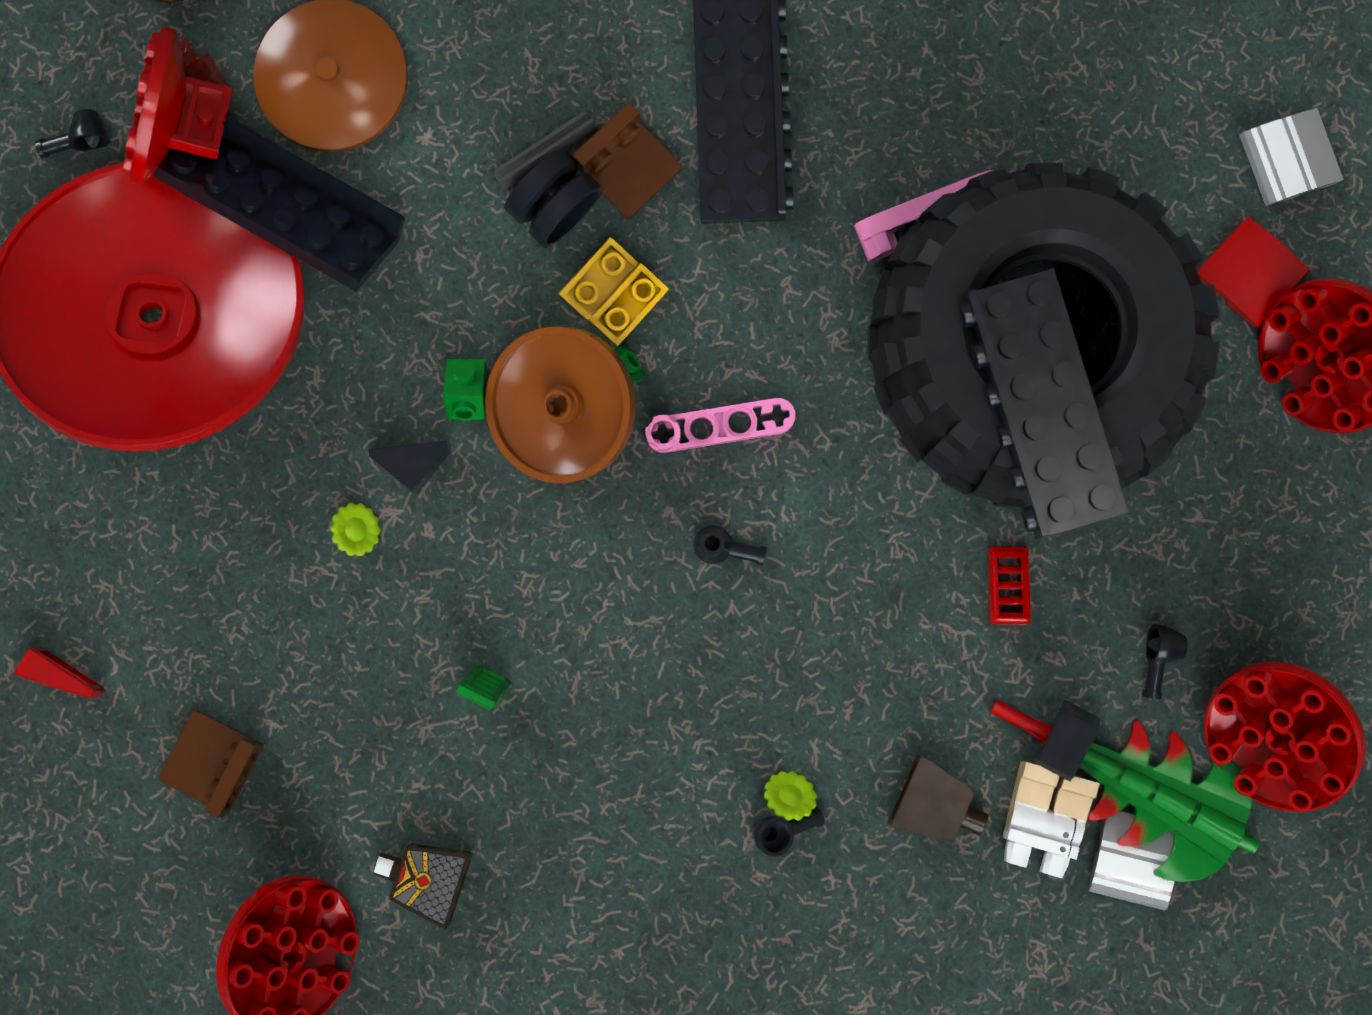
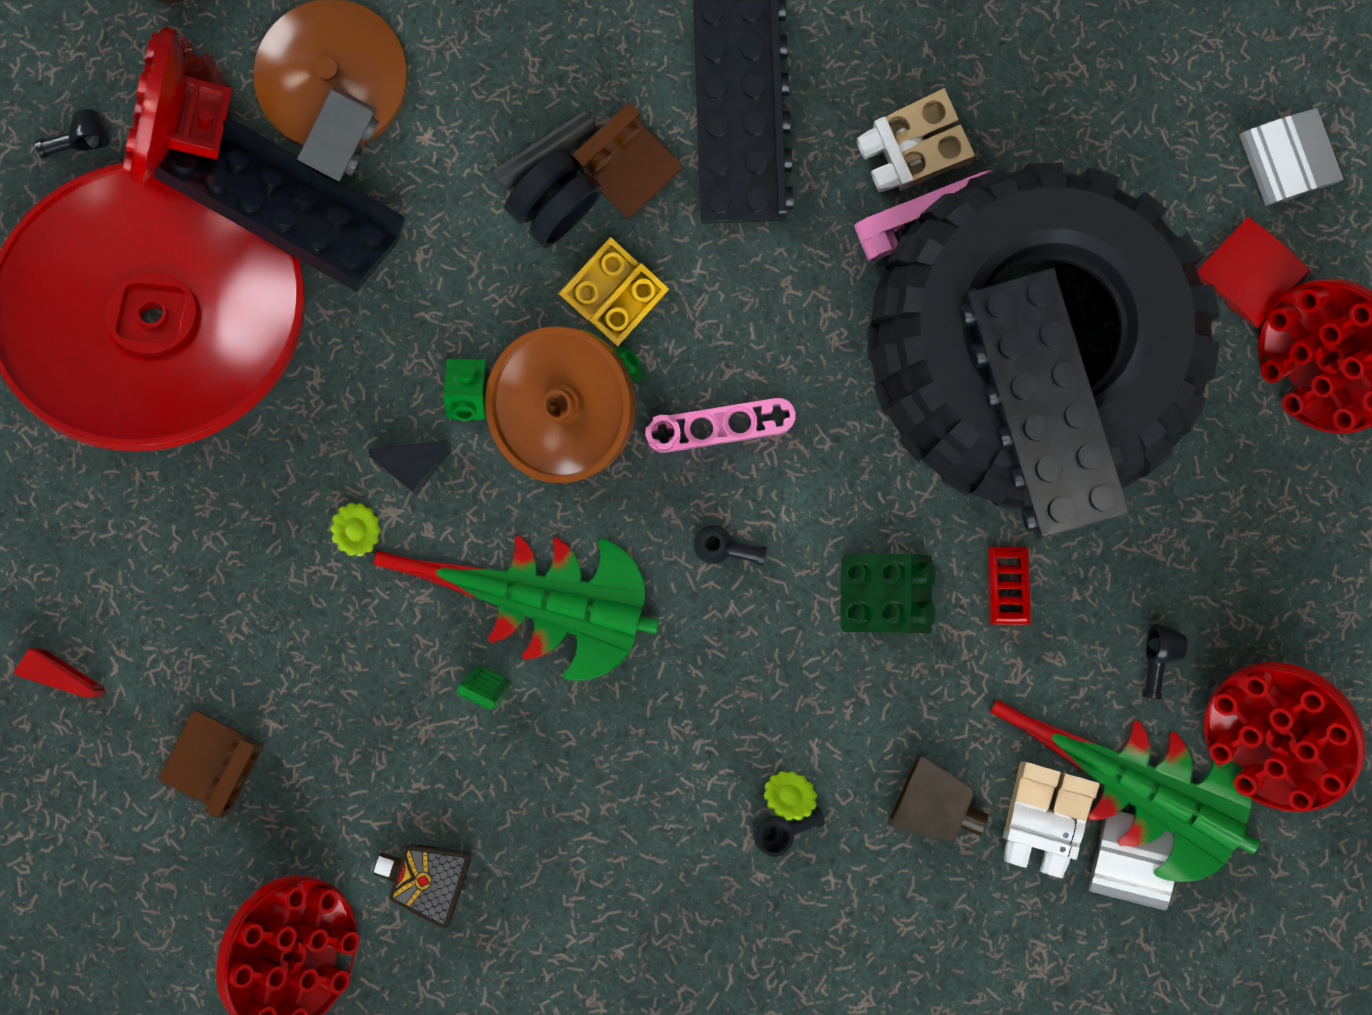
black slope [1035,700,1100,782] -> none
none -> dark grey brick [297,87,379,181]
none -> green animal [374,536,660,681]
none -> dark green bracket [841,553,936,634]
none -> tan hips [857,88,975,192]

